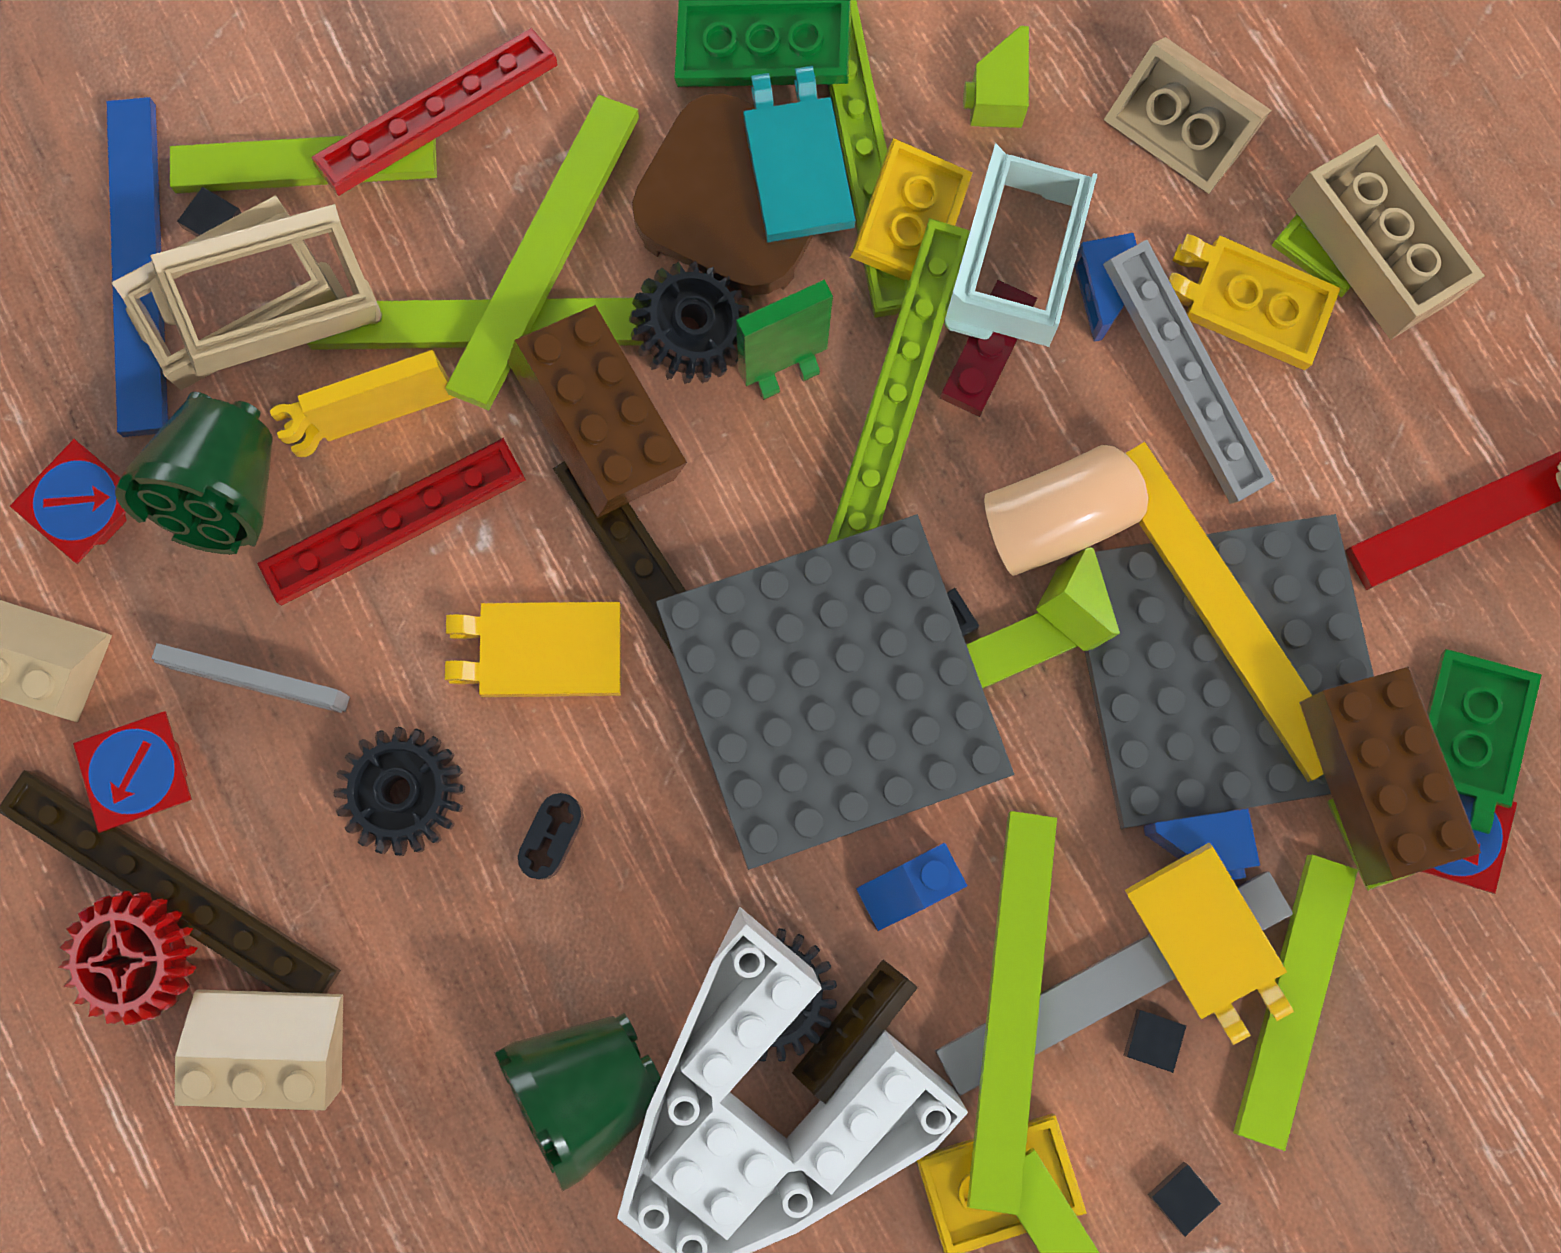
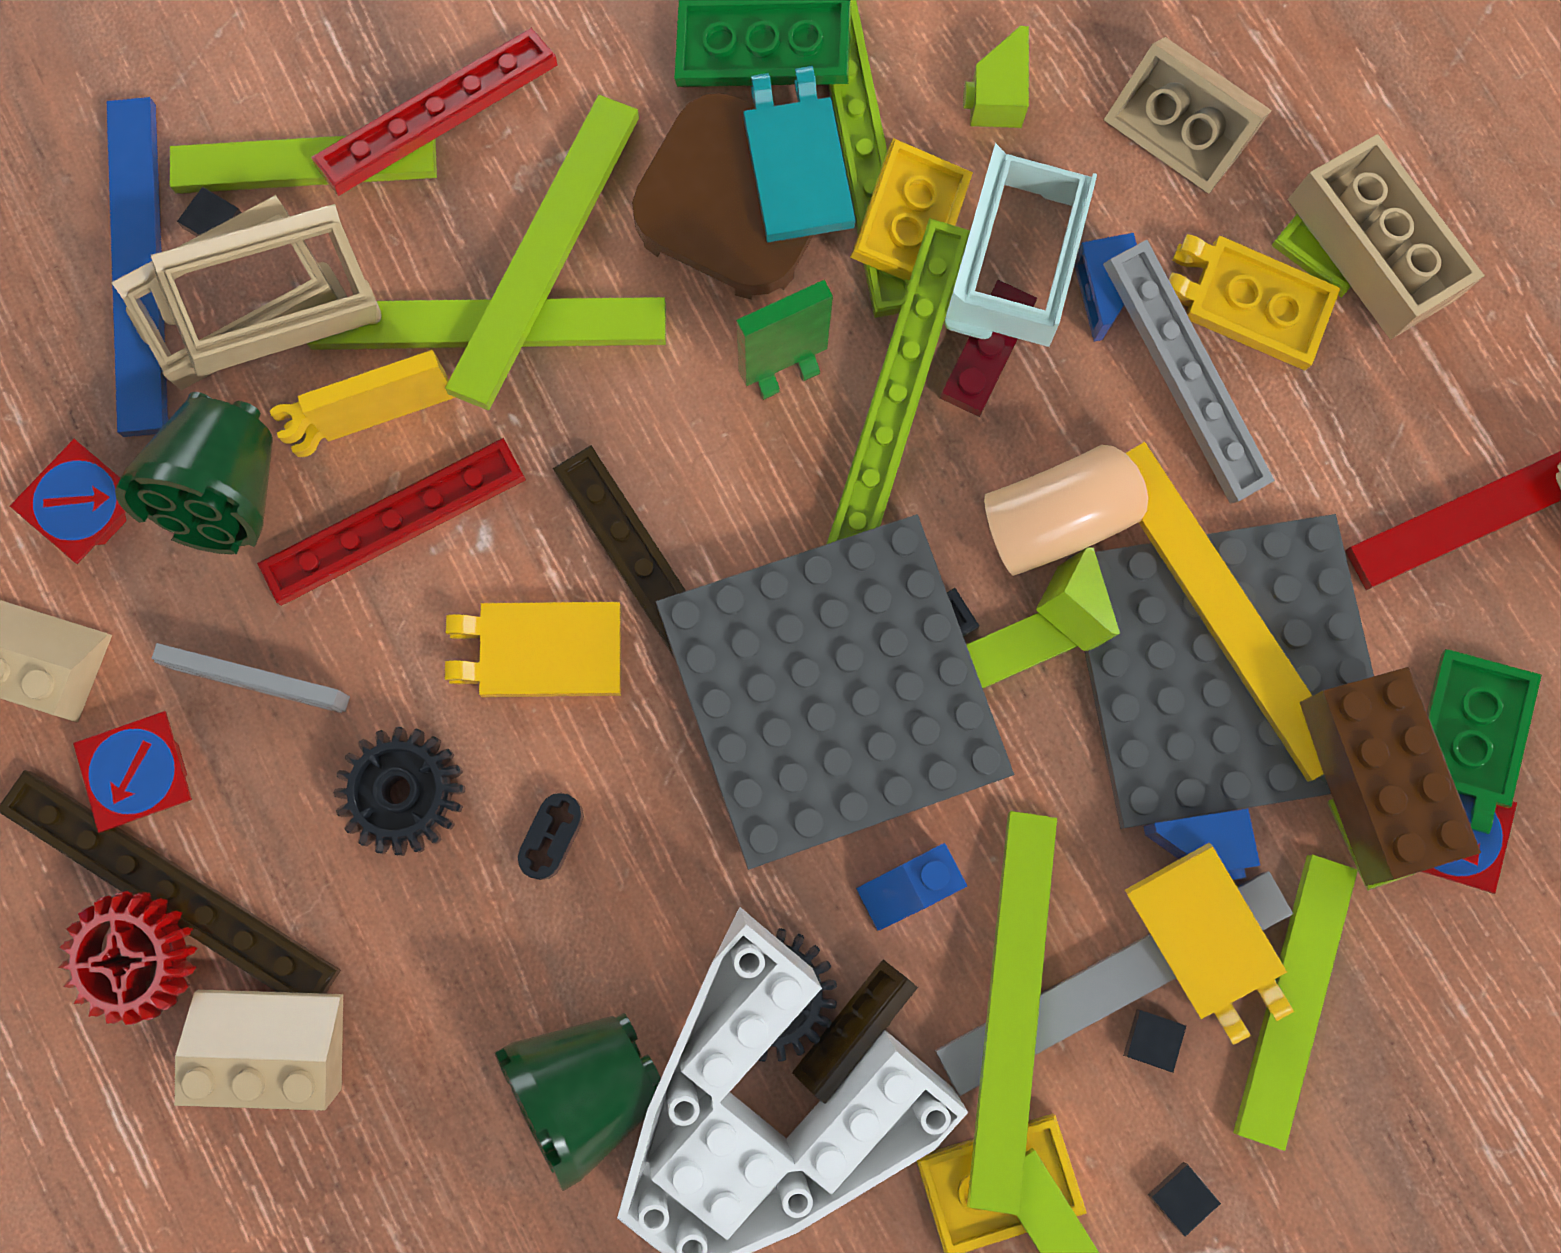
reddish brown brick [508,305,687,518] -> none
black gear [629,261,749,384] -> none

